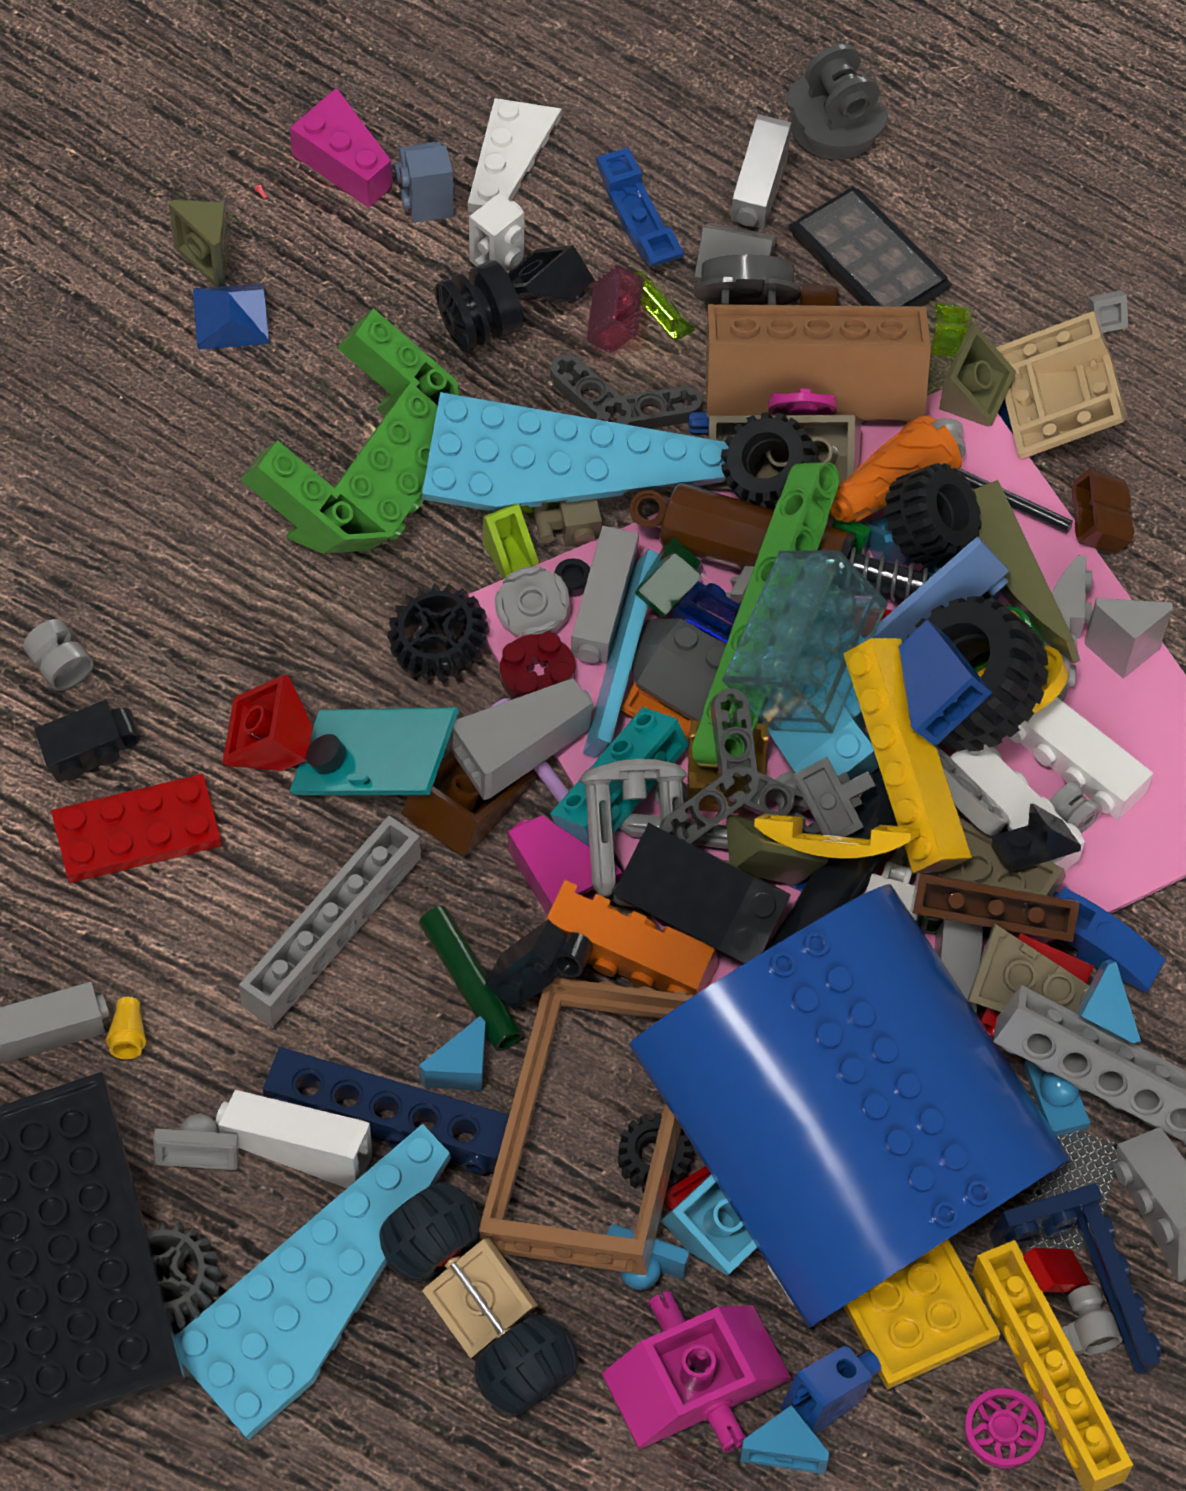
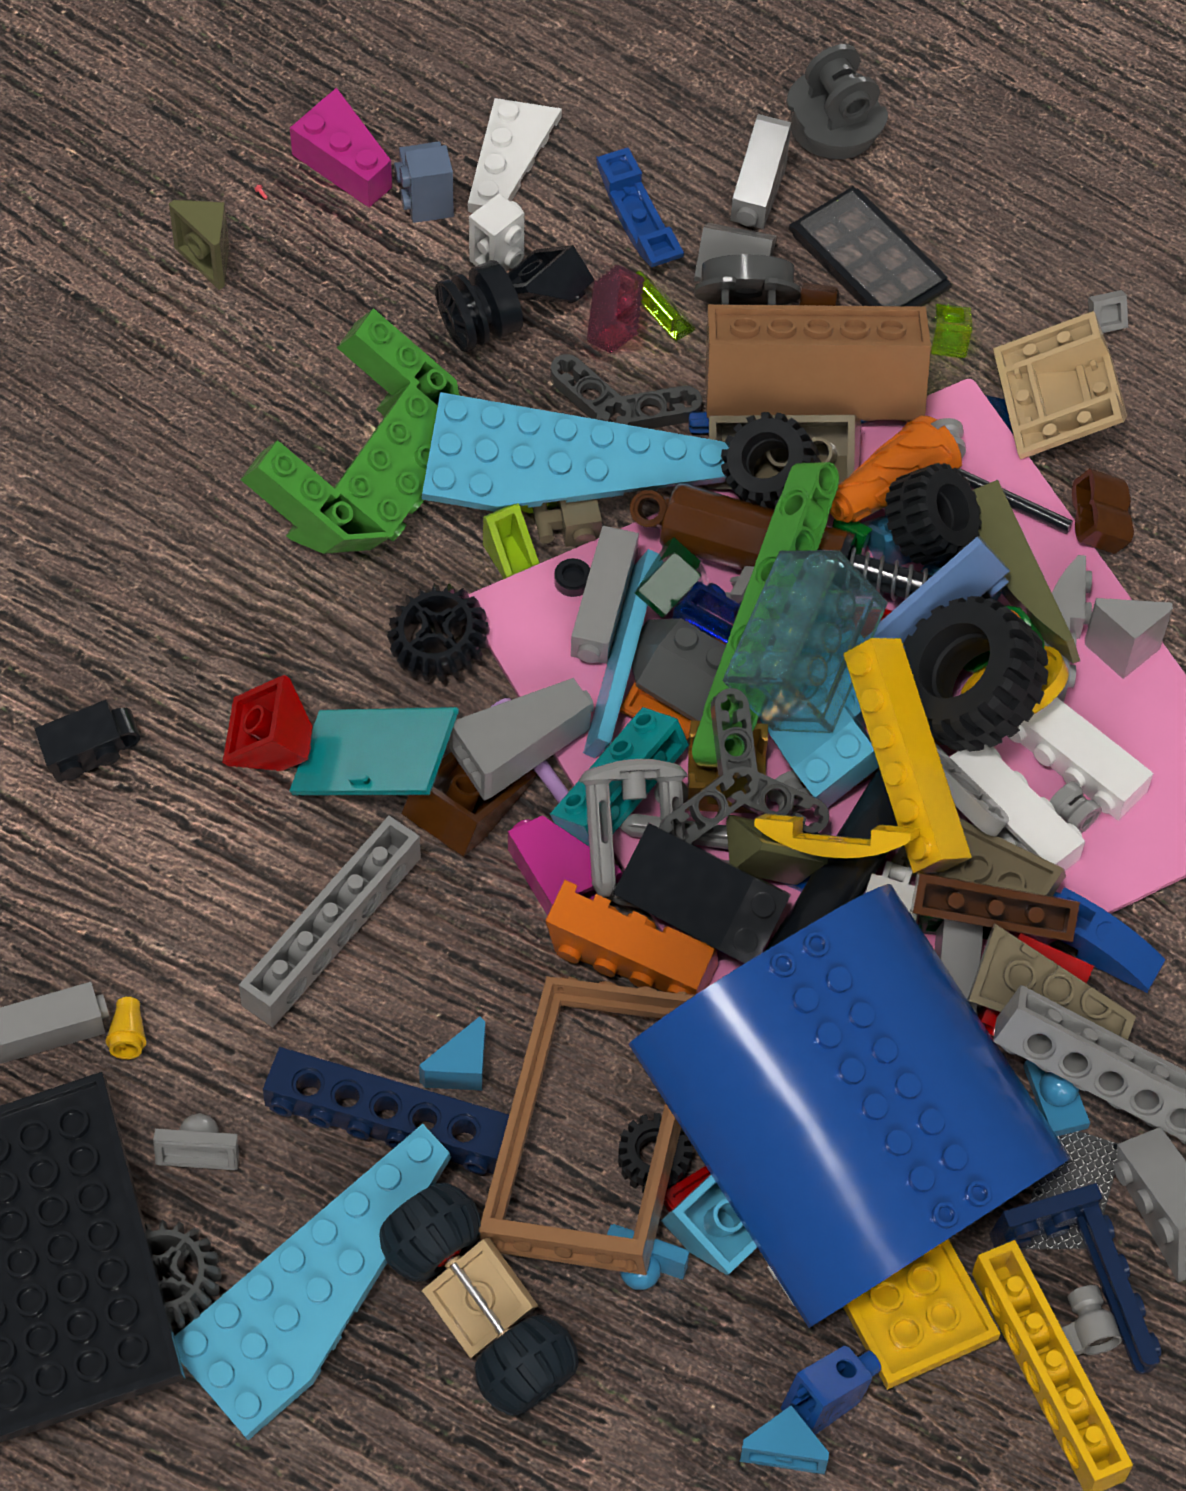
light grey wheel [23,619,93,691] -> none
red plate [51,774,222,884] -> none
blue slope [193,283,269,350] -> none
white slope [215,1090,372,1188] -> none
black tile [306,734,346,774] -> none
dark green piece [419,906,523,1051] -> none
black hinge [485,919,593,1010] -> none
light grey tile [495,566,571,638] -> none
dark red plate [500,632,576,699] -> none
dark pink slope [602,1291,791,1453] -> none
dark pink wheel [768,389,837,415] -> none
dark grey hinge [792,757,877,837] -> none
blue slope [899,620,993,746] -> none
olive slope [939,324,1016,426] -> none
dark pink wheel [964,1388,1045,1469] -> none
black slope [992,803,1081,873] -> none
red tile [1023,1248,1091,1292] -> none
dark azure slope [1076,959,1141,1043] -> none

